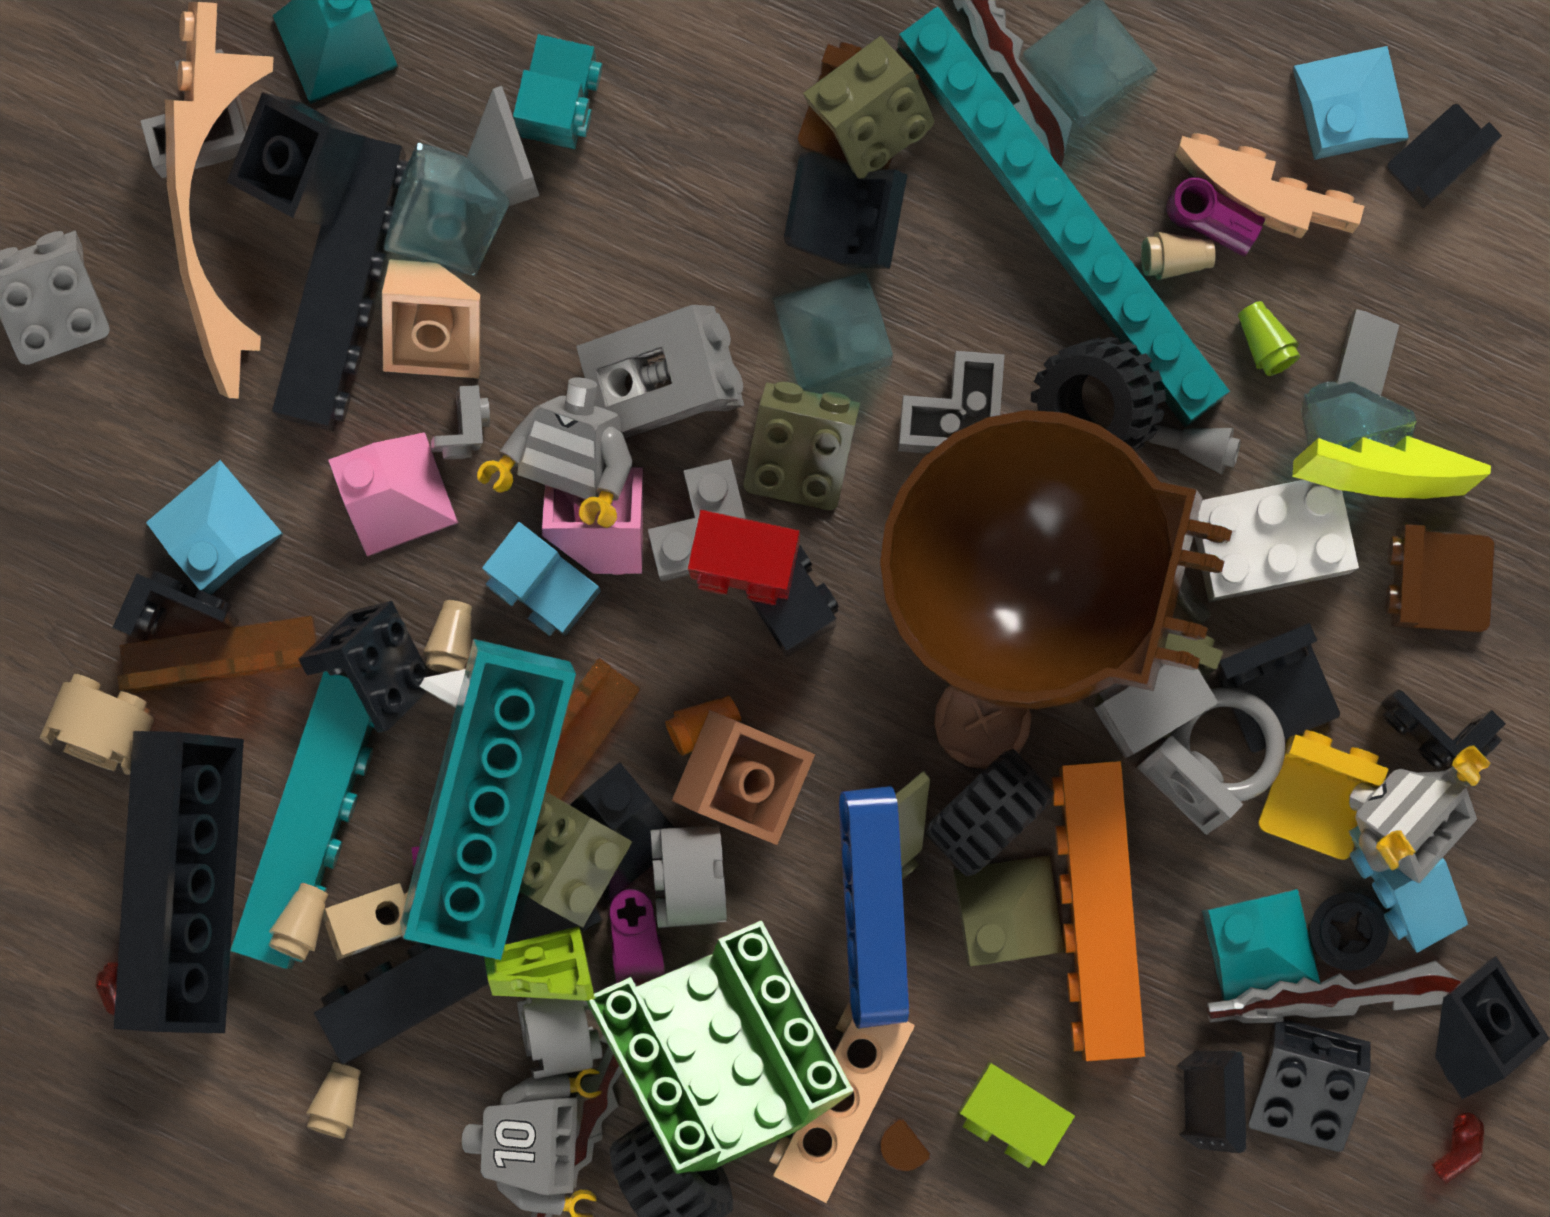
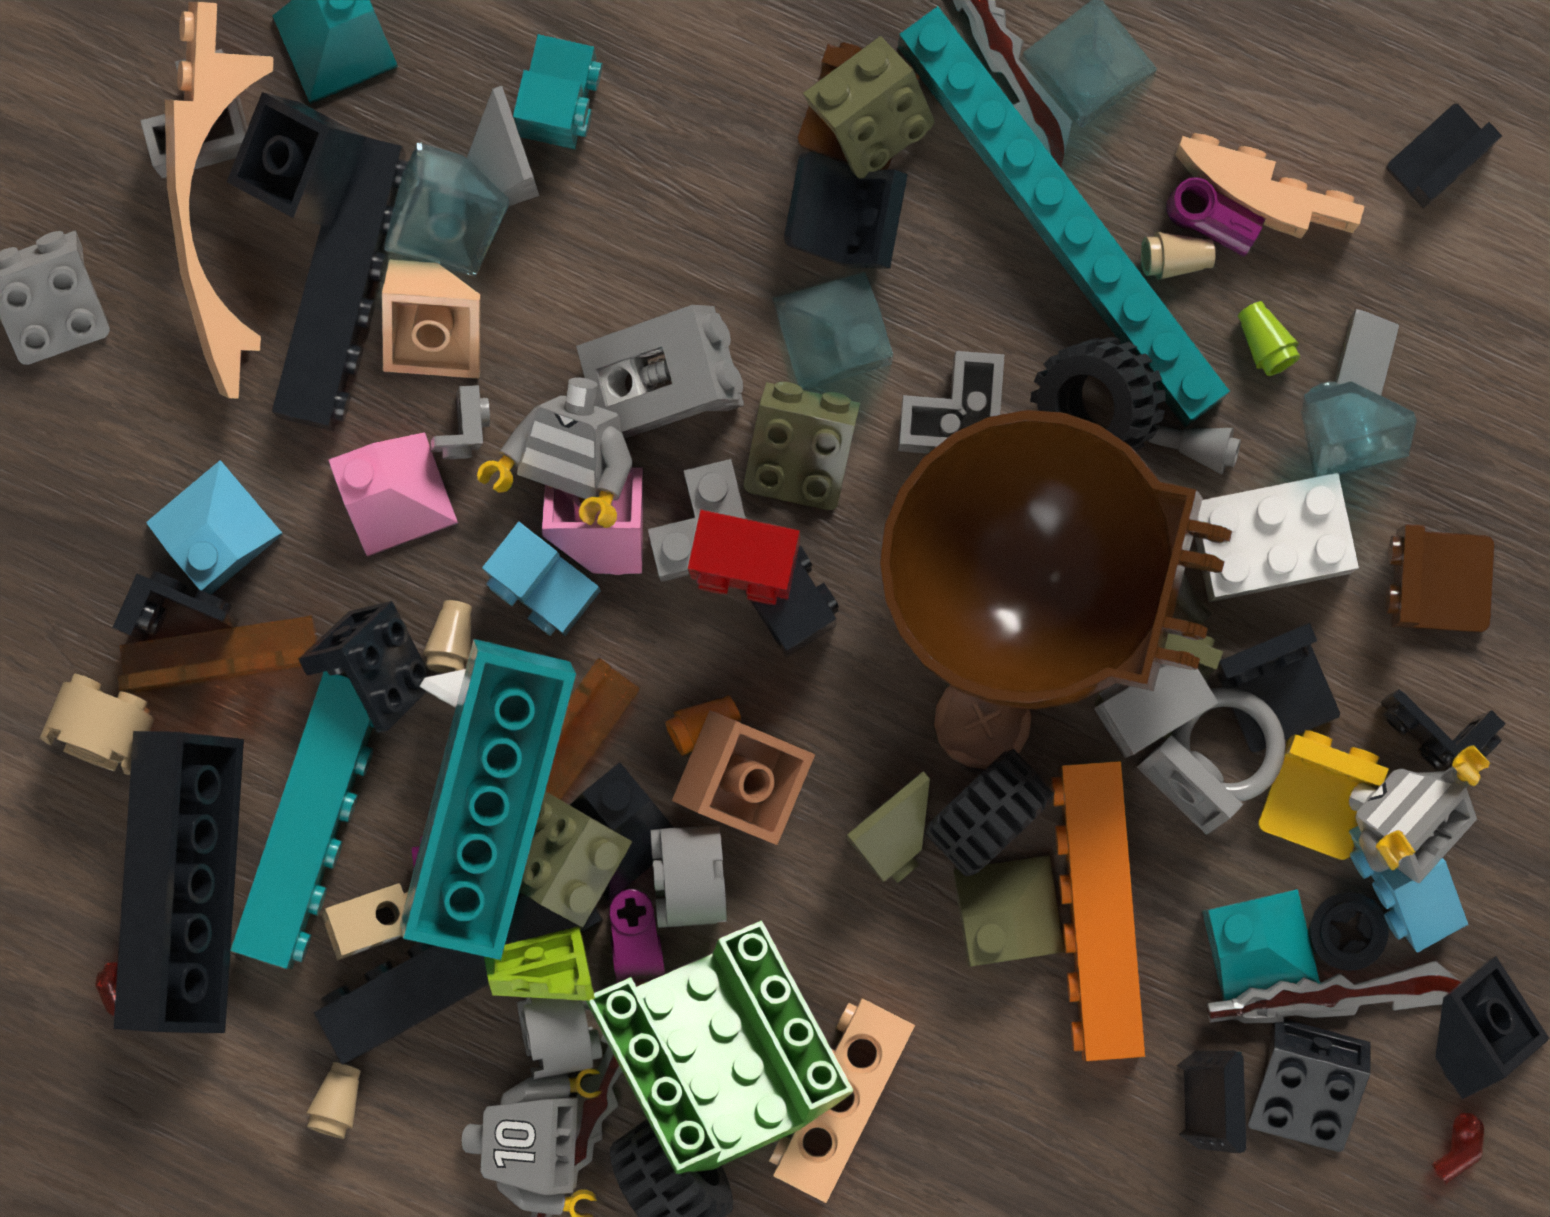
tan cone [269,883,328,961] -> none
blue beam [839,786,909,1029] -> none
reddish brown brick [879,1117,931,1171] -> none
lime brick [958,1062,1075,1168] -> none
neon yellow slope [1292,435,1491,499] -> none
medium azure slope [1293,46,1409,160] -> none

